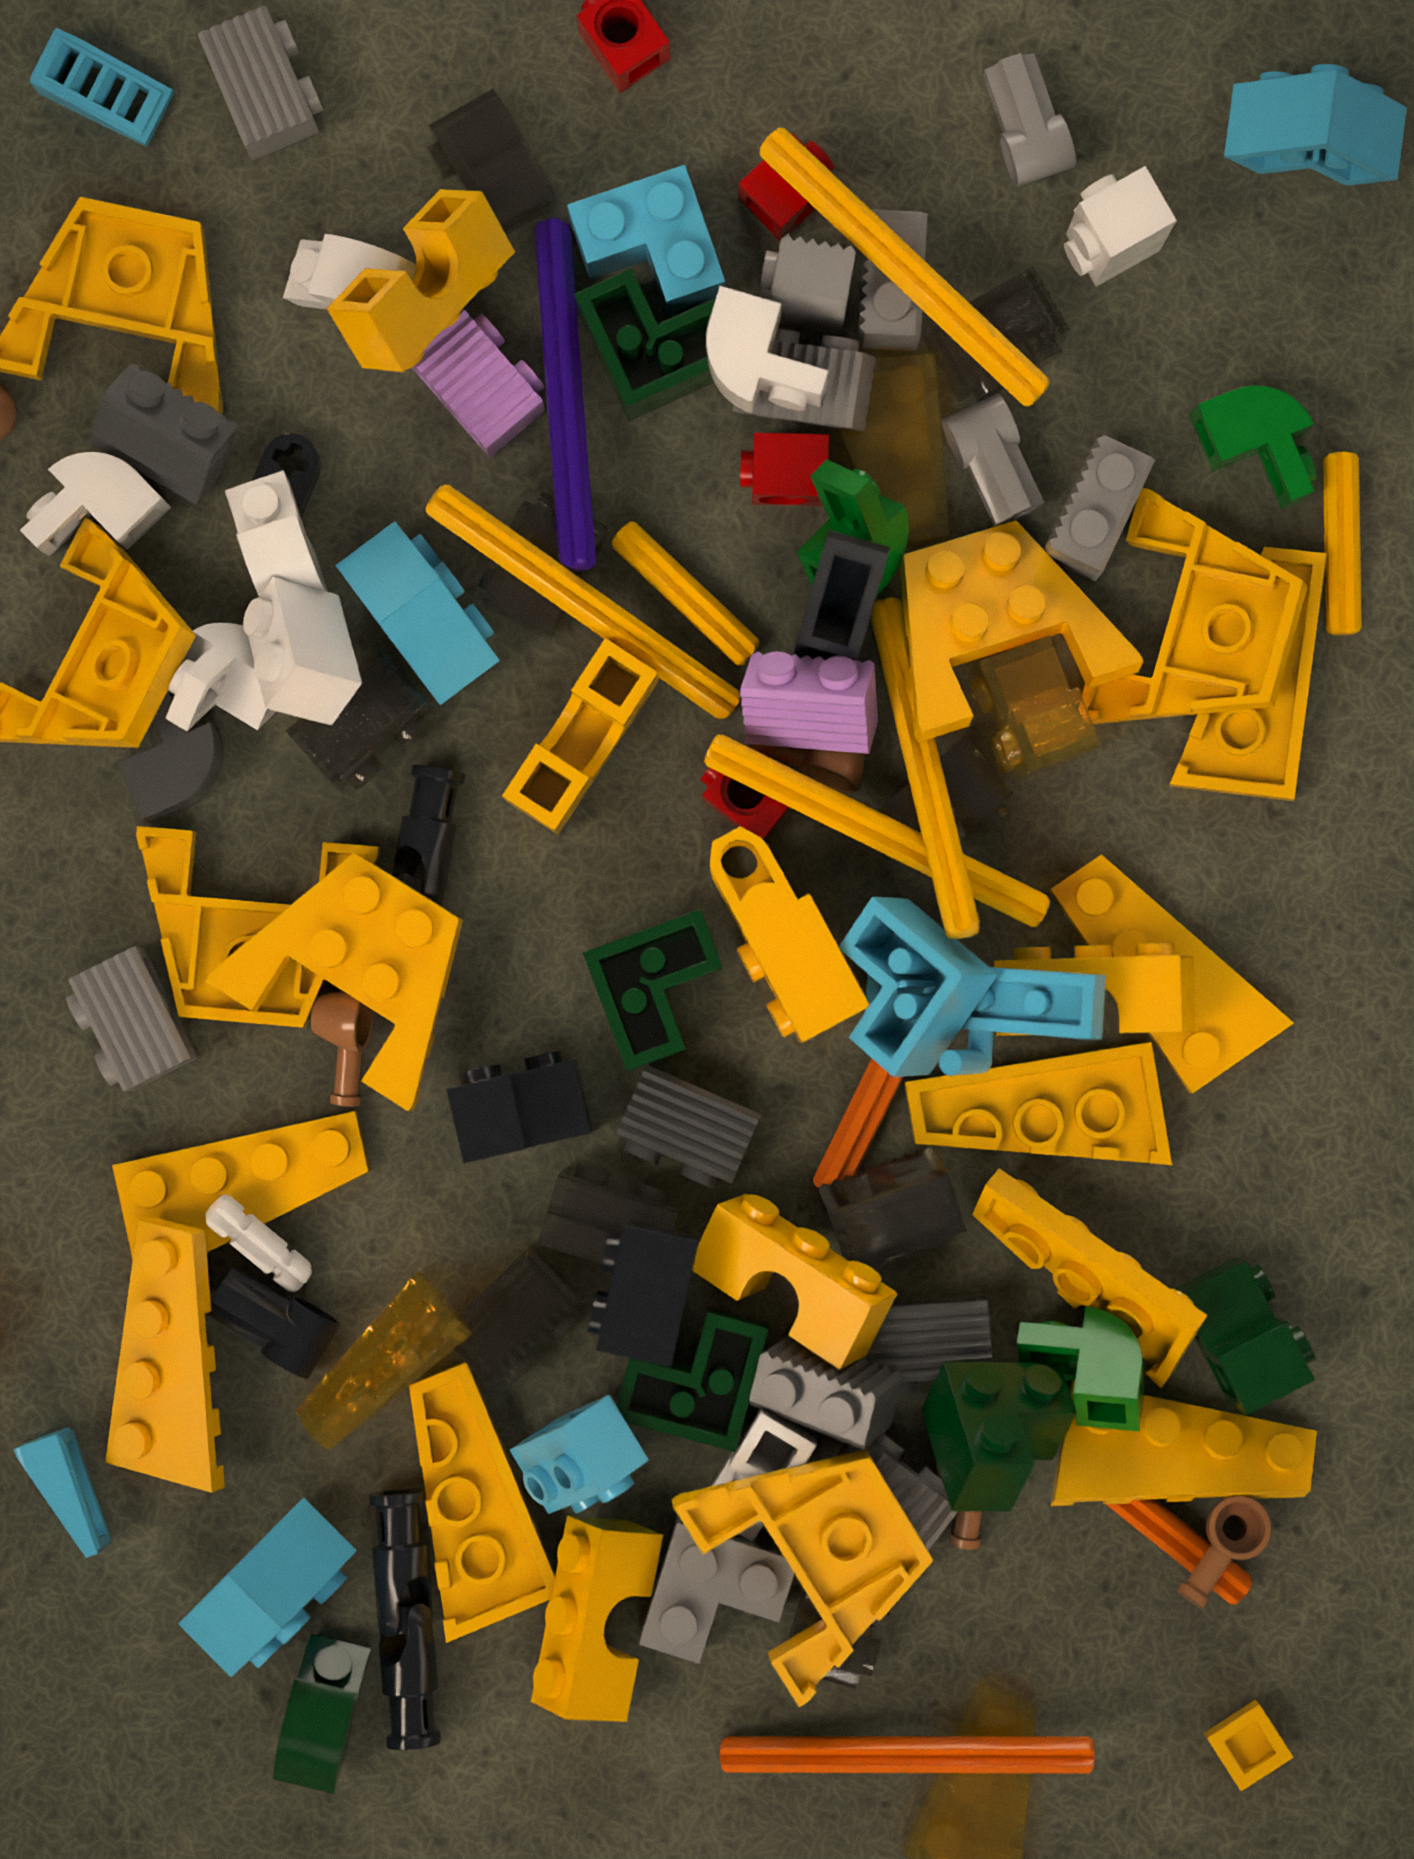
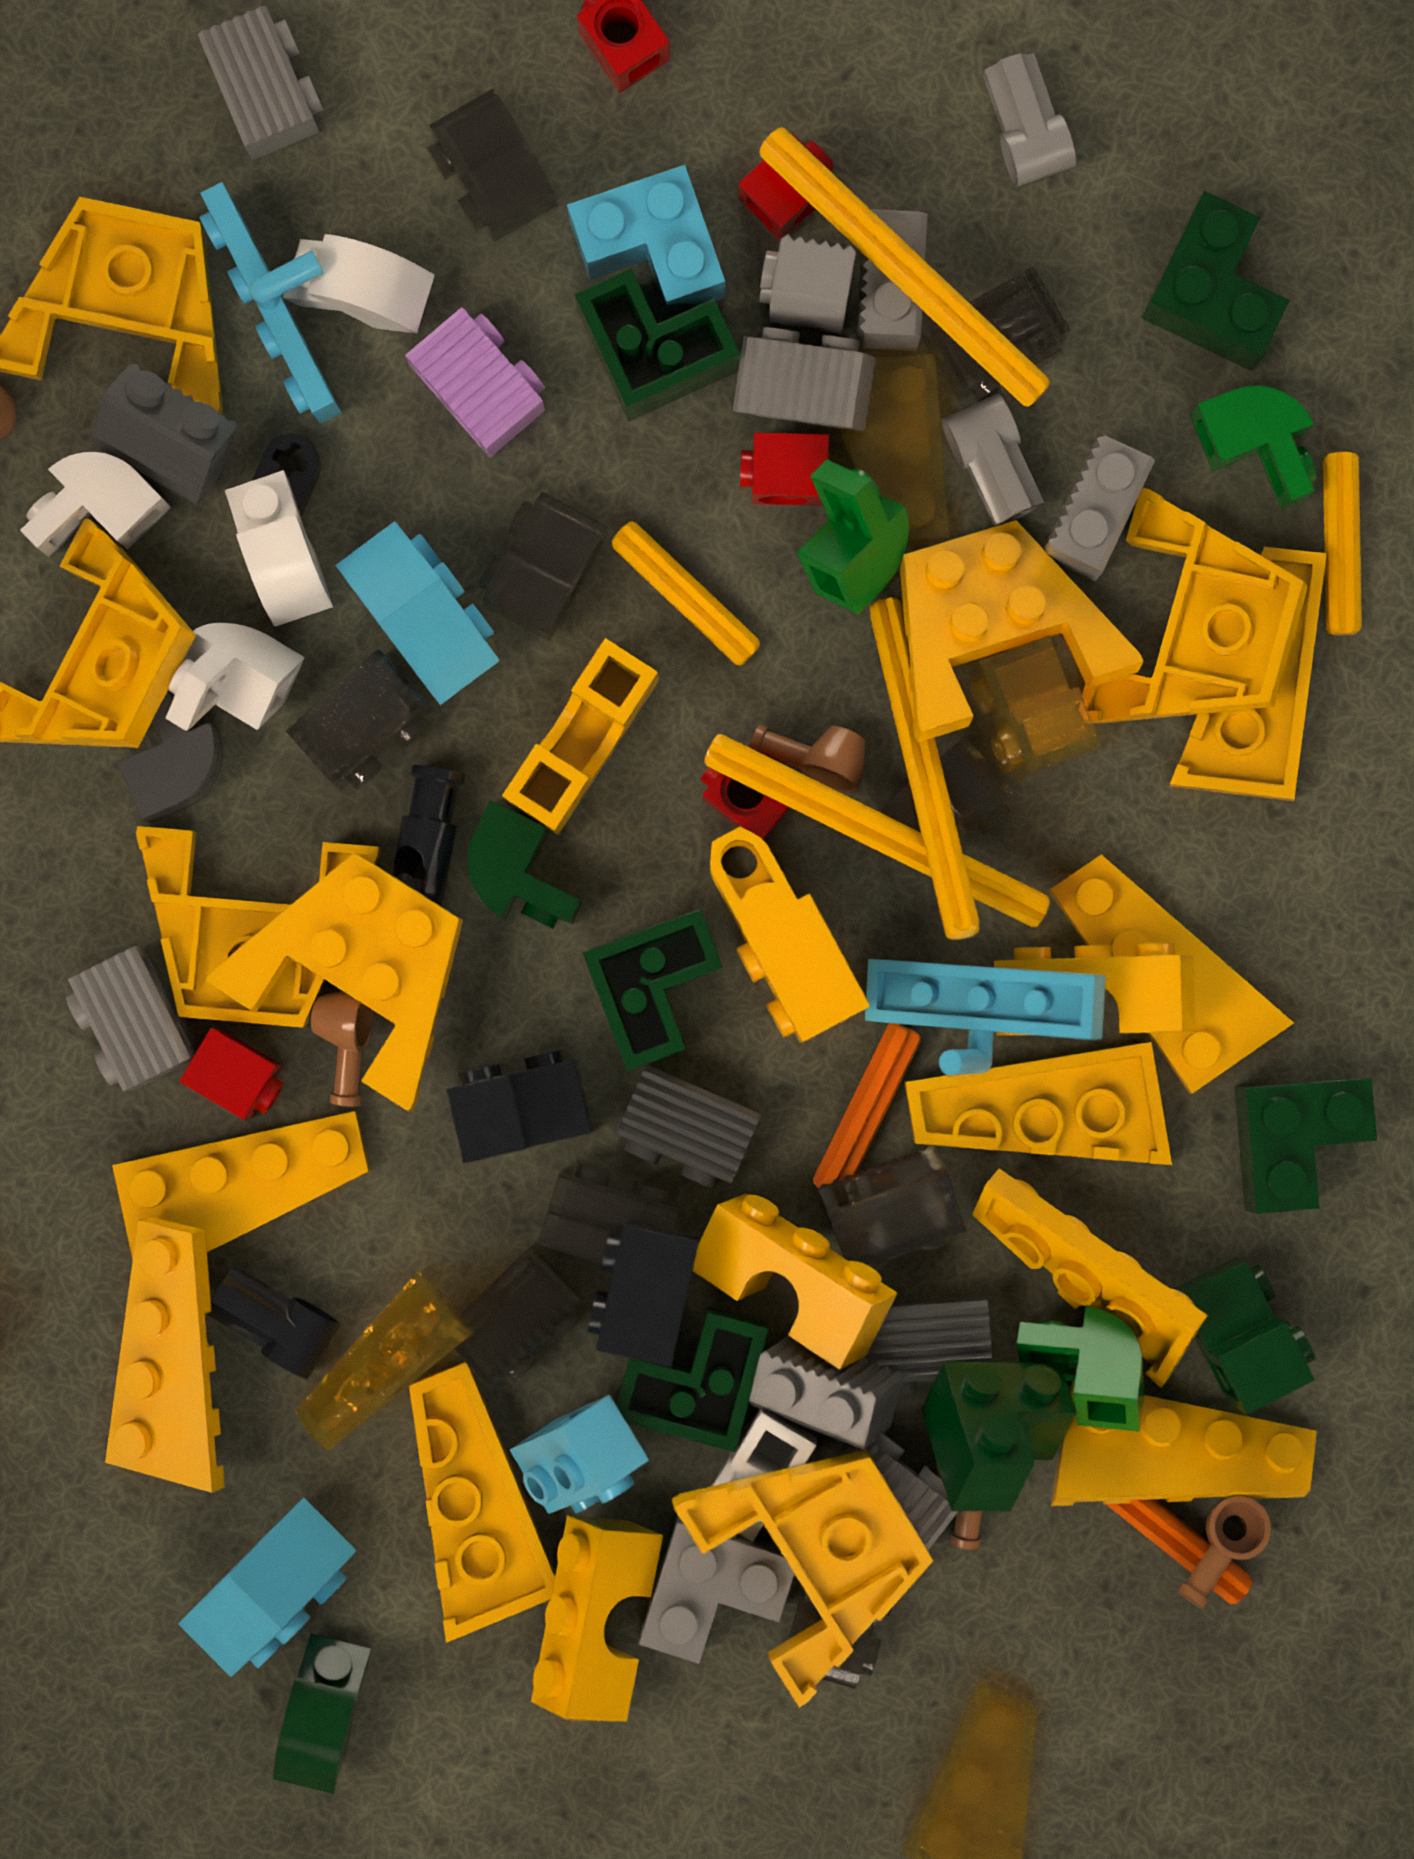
medium azure slope [13,1427,112,1558] -> none
medium azure slope [30,28,175,147] -> none
white axle [205,1195,312,1292] -> none
white brick [243,576,362,725] -> none
yellow arch [326,189,515,372] -> none
black piece [369,1488,441,1750] -> none
yellow axle [425,485,741,719] -> none
dark purple axle [534,217,596,572] -> none
white brick [706,286,828,414] -> none
orange axle [720,1736,1095,1774] -> none
lavender brick [740,651,878,754] -> none
black slope [793,530,890,660] -> none
medium azure brick [839,897,998,1077] -> none
white brick [1064,166,1177,287] -> none
yellow plate [1203,1699,1294,1791] -> none
medium azure brick [1224,64,1407,185] -> none
none -> red brick [179,1028,284,1120]
none -> medium azure plate [200,182,342,424]
none -> dark green brick [467,800,582,929]
none -> dark green brick [1141,191,1290,371]
none -> dark green brick [1234,1077,1377,1214]

